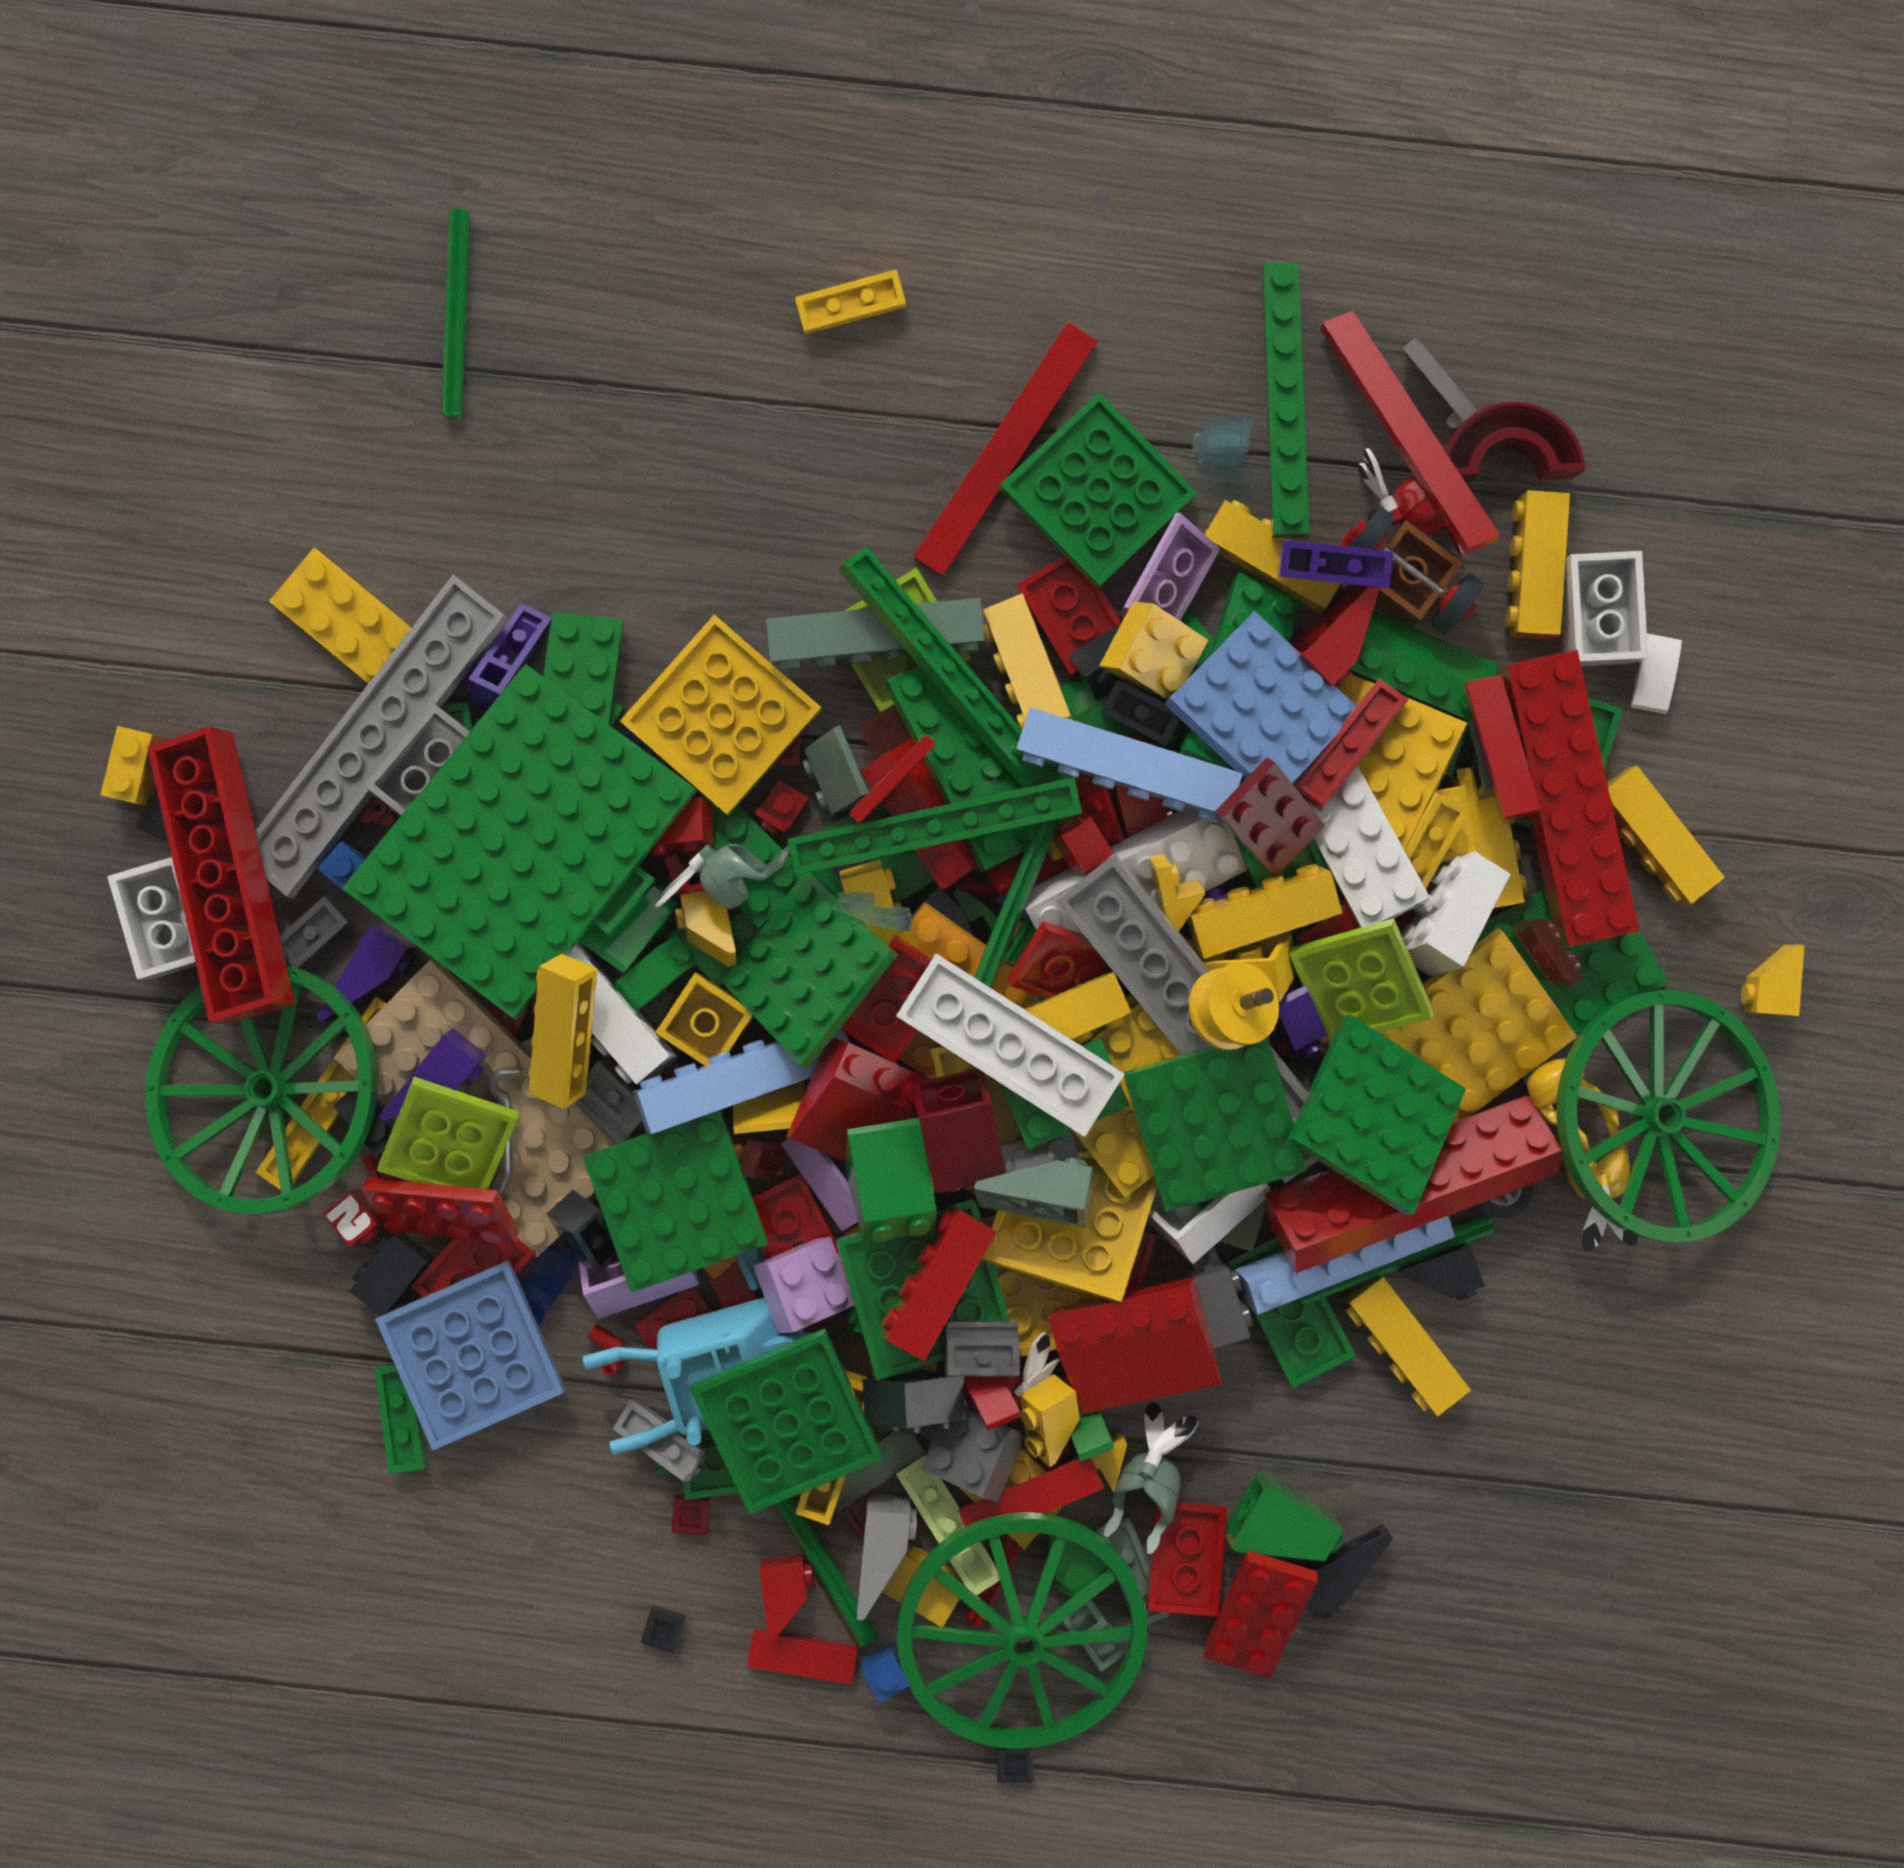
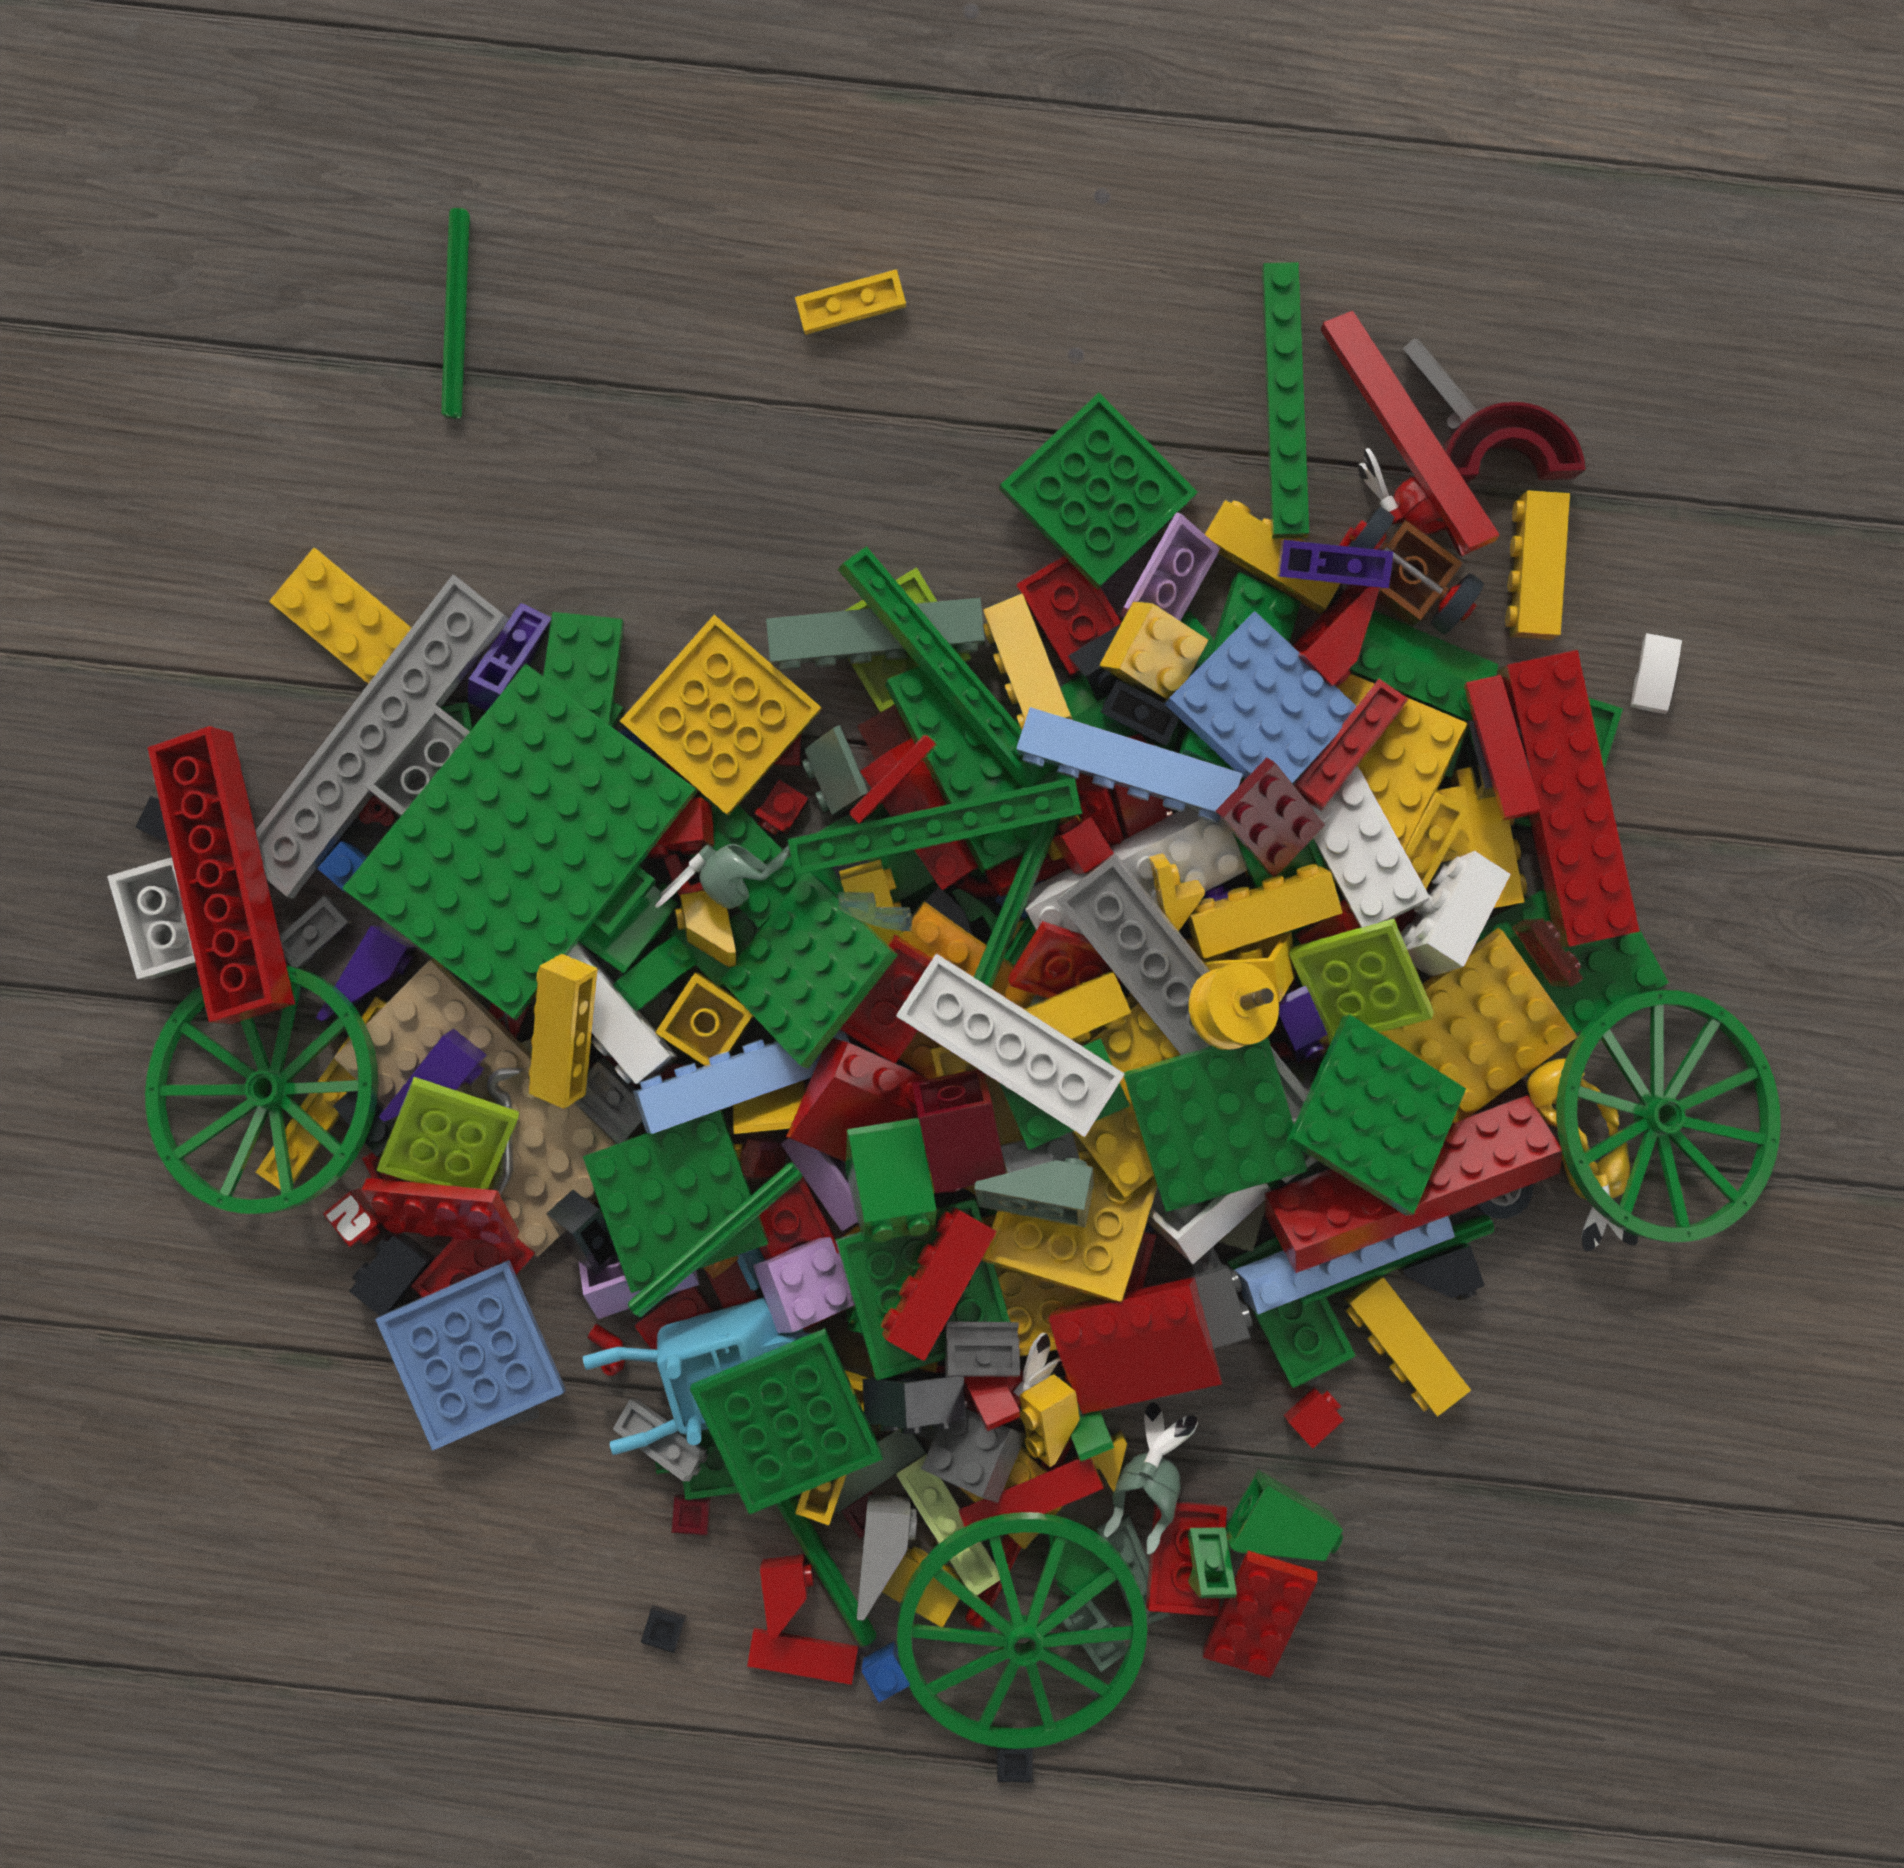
yellow brick [100,726,167,806] -> none
green plate [374,1364,427,1474] -> none
clear blue slope [522,1244,579,1327] -> none
red tile [913,322,1097,578] -> none
clear light blue slope [1192,416,1252,468] -> none
black slope [1301,1524,1393,1620] -> none
white brick [1562,551,1648,666] -> none
yellow brick [1607,765,1725,905] -> none
yellow slope [1741,944,1805,1016] -> none
none -> green axle [628,1163,803,1317]
none -> green slope [1188,1528,1237,1598]
none -> red brick [1284,1387,1344,1449]

